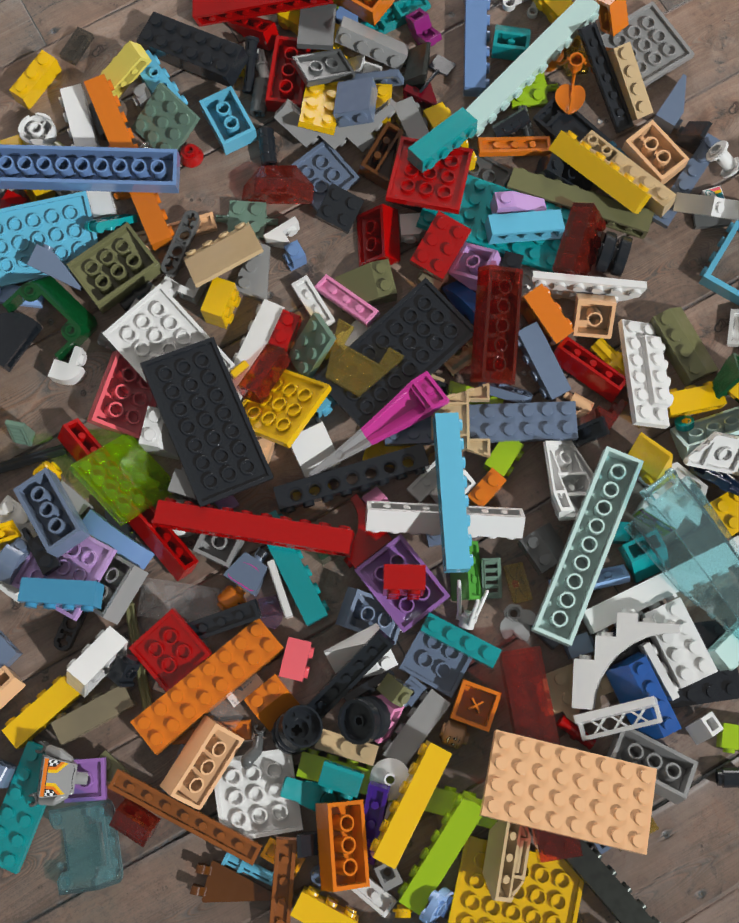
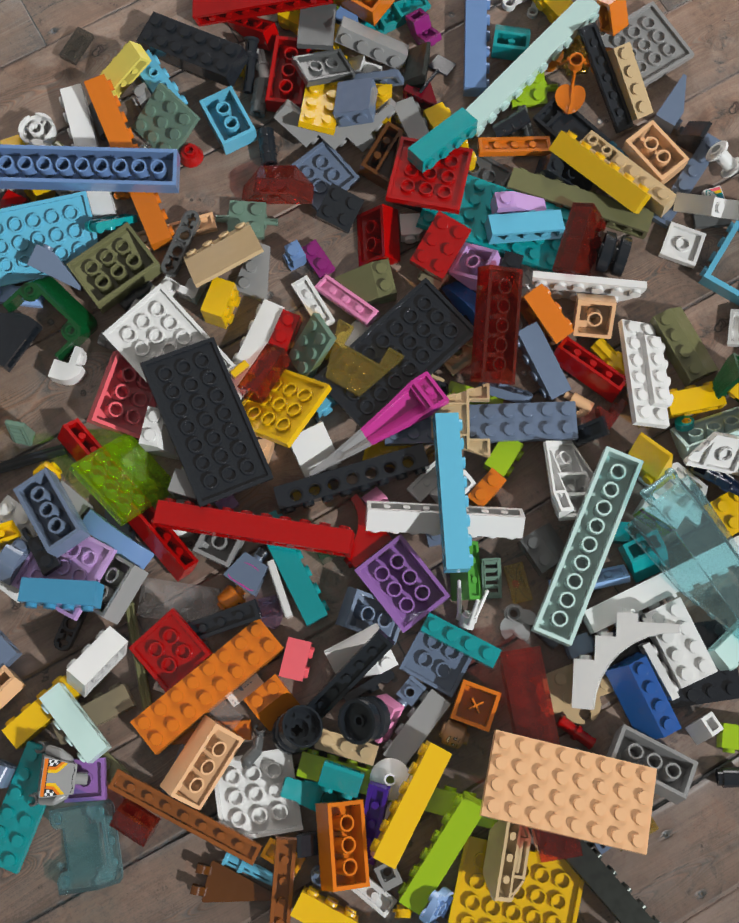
yellow brick [9,50,62,110] -> none
black brick [107,654,141,688] -> none
white slope [264,216,300,249] -> none
olive brick [377,673,414,708] -> none
red brick [383,564,426,600] -> none
white fence [573,696,663,741] -> none
none -> light aqua brick [39,682,112,763]
none -> magenta plate [302,239,335,280]
none -> white plate [658,221,706,269]

